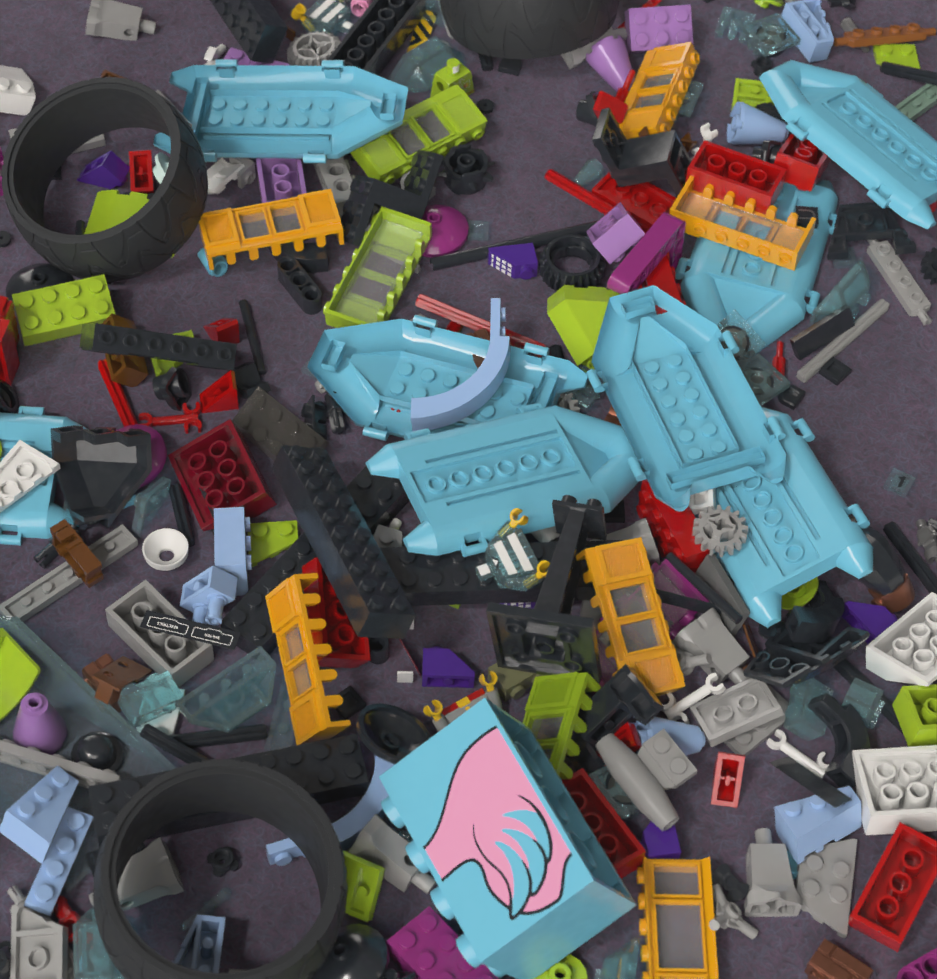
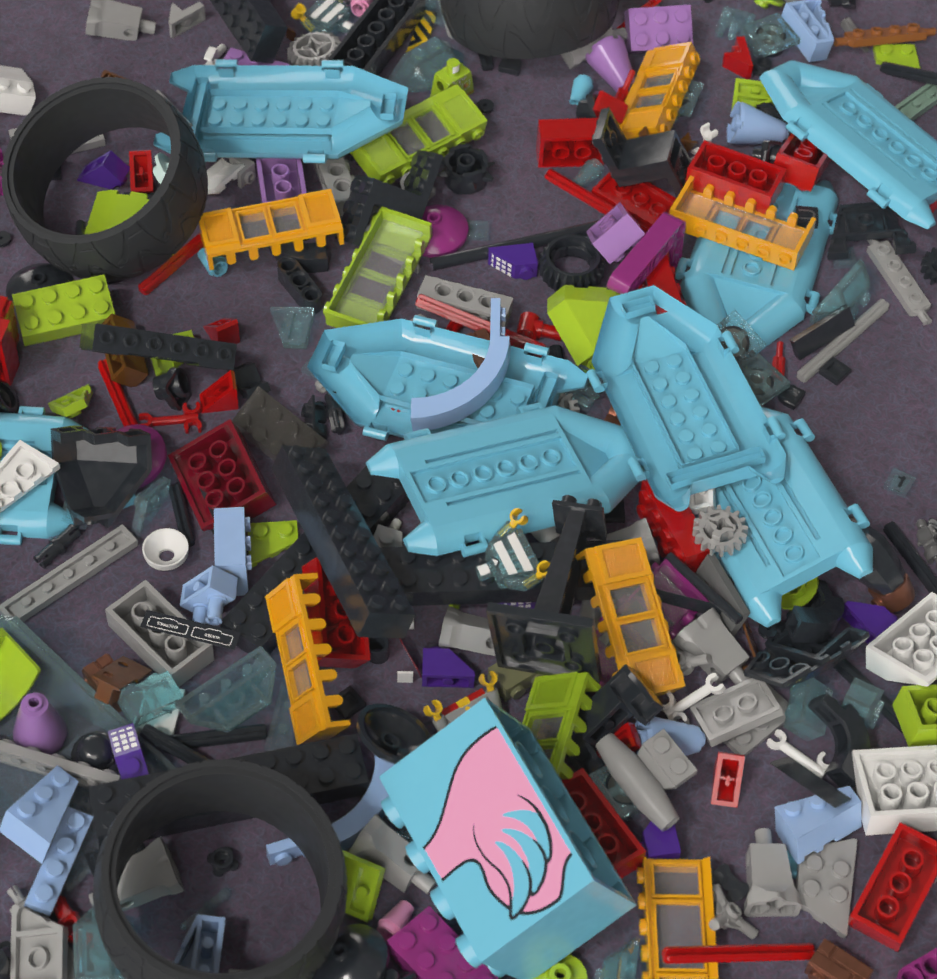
reddish brown piece [50,519,104,588] -> none
black bar [239,299,266,375] -> none
none -> lime wing [48,384,93,418]
none -> dark purple slope [107,723,150,780]
none -> red axle [138,233,204,295]
none -> light grey slope [169,2,206,38]
none -> clear light blue wing [270,307,315,349]
none -> bright pink cone [377,900,414,941]
none -> light grey brick [417,275,513,328]
none -> light grey piece [438,606,495,656]
none -> red pin [516,312,561,341]
none -> red brick [536,118,603,168]
none -> medium azure cone [569,75,593,105]
none -> red axle [661,943,815,964]
none -> red slope [722,36,753,79]

